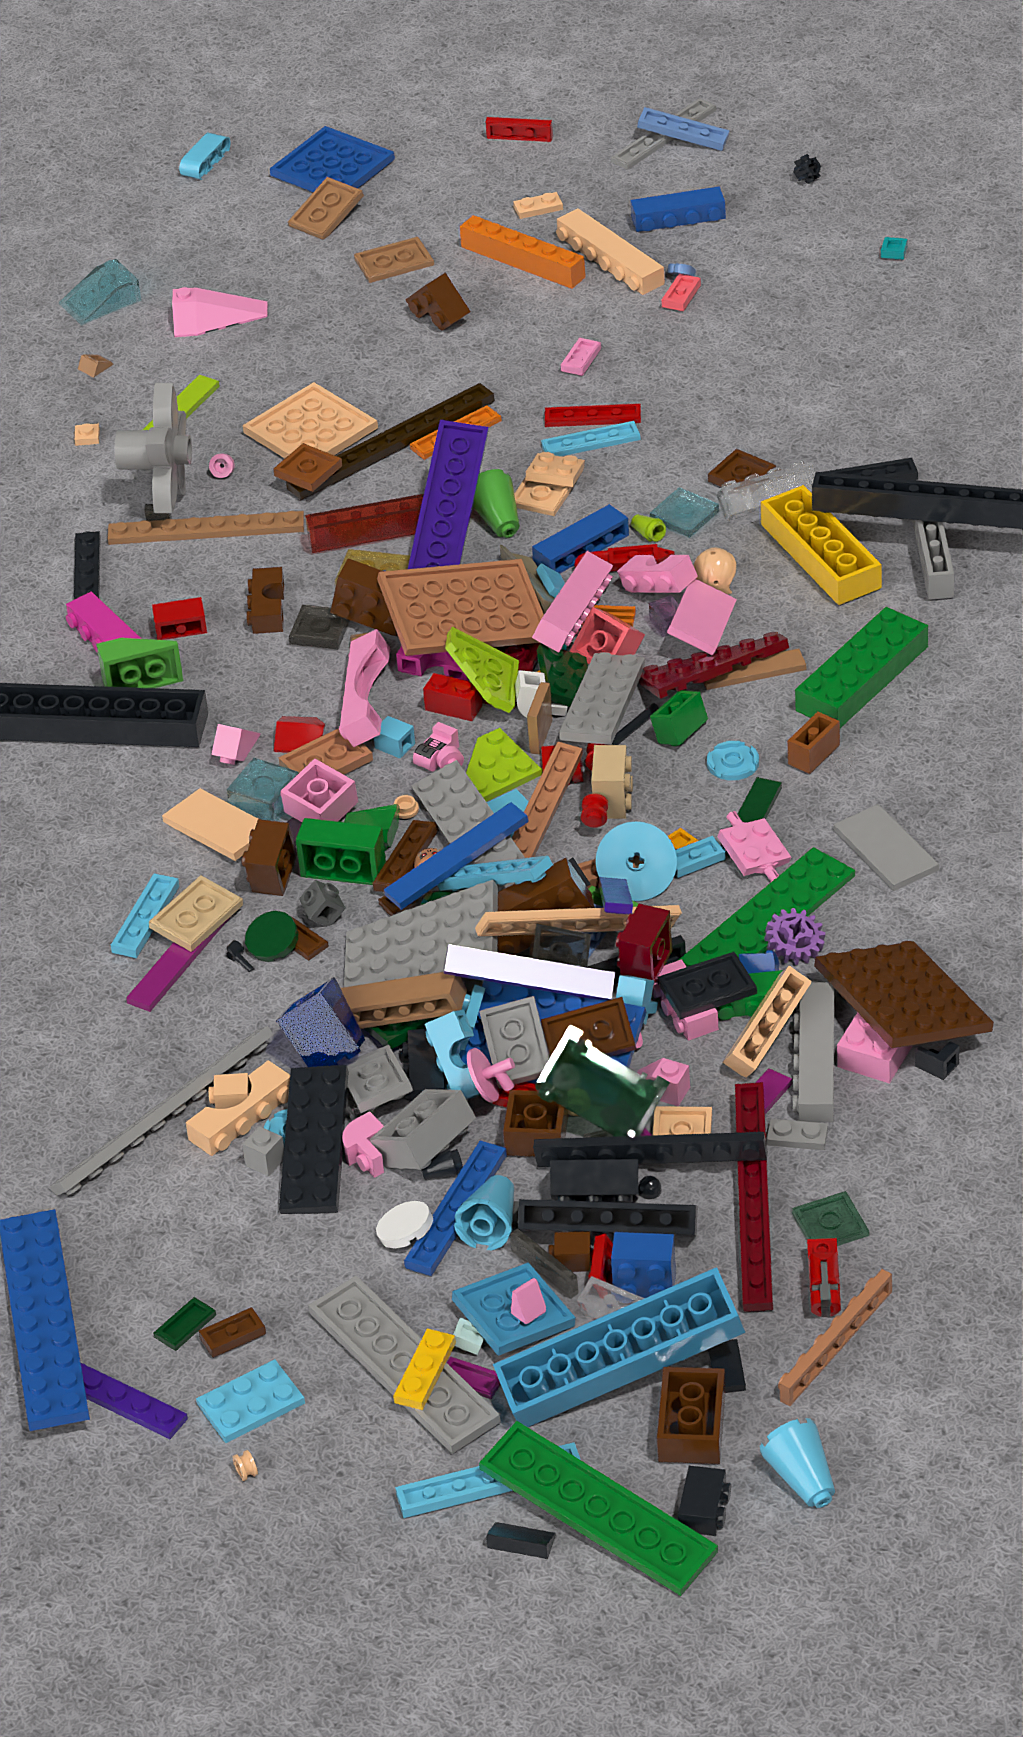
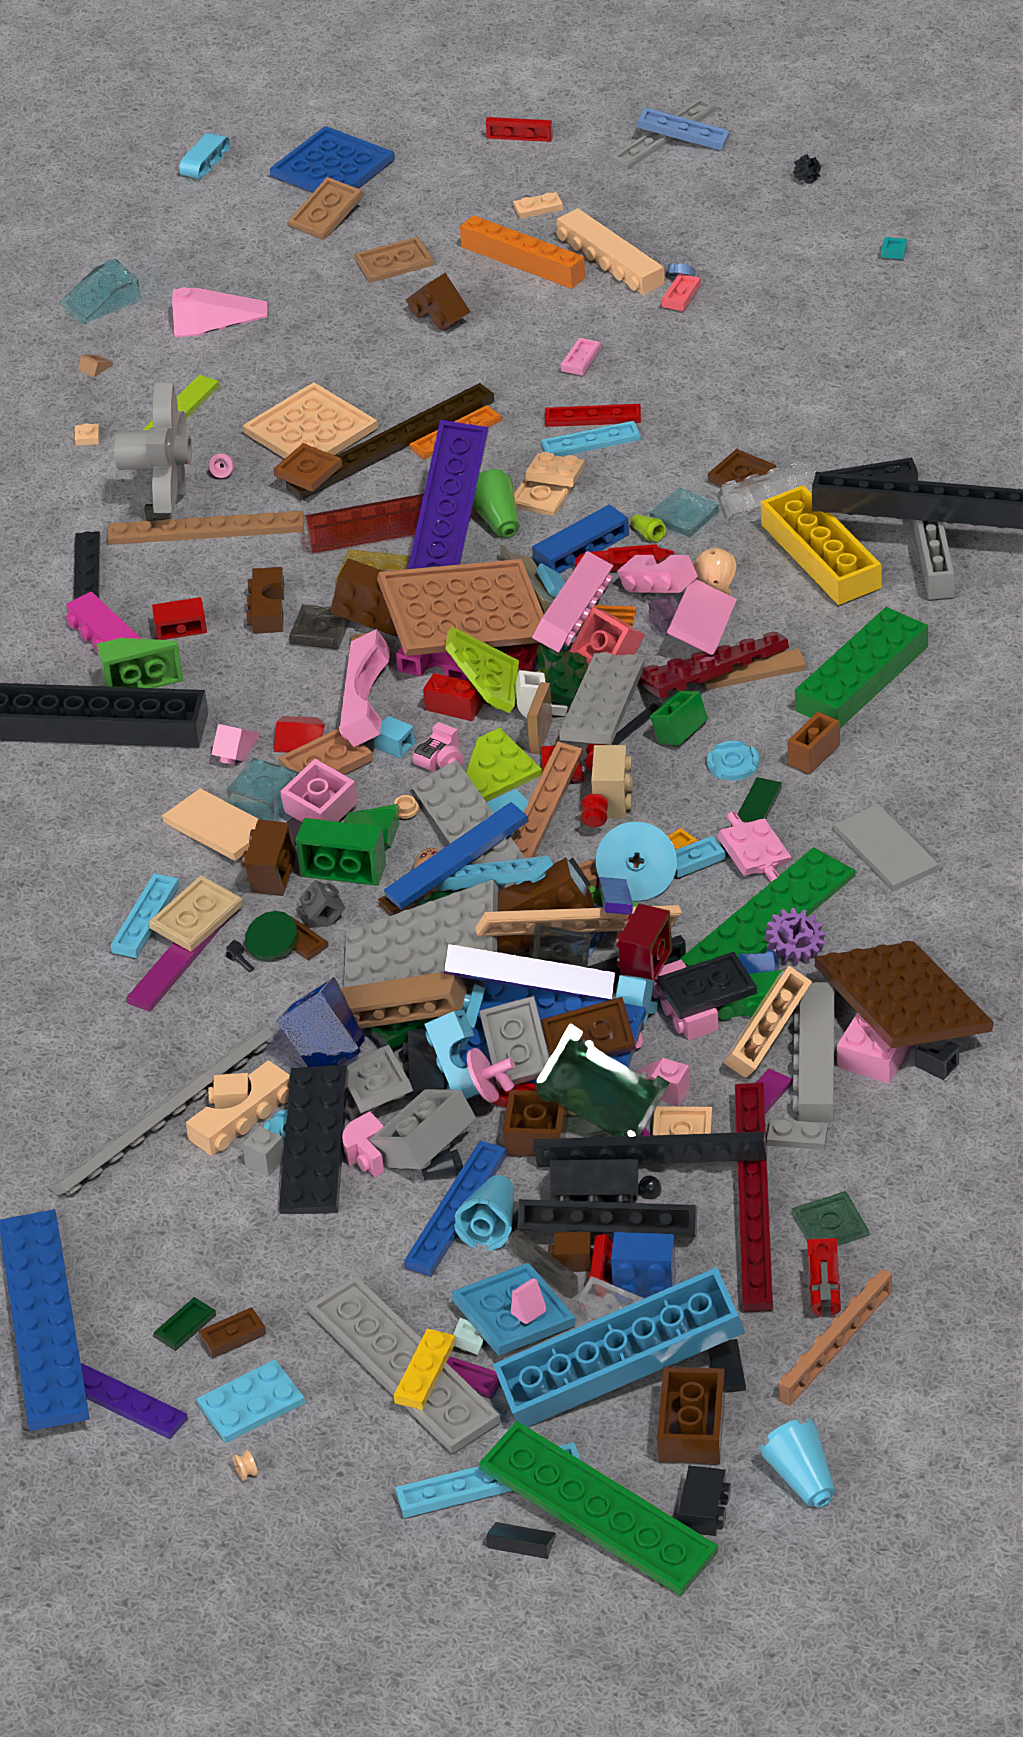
reddish brown tile [372,820,439,892] -> none
white tile [376,1201,433,1249] -> none
blue brick [630,186,726,232] -> none

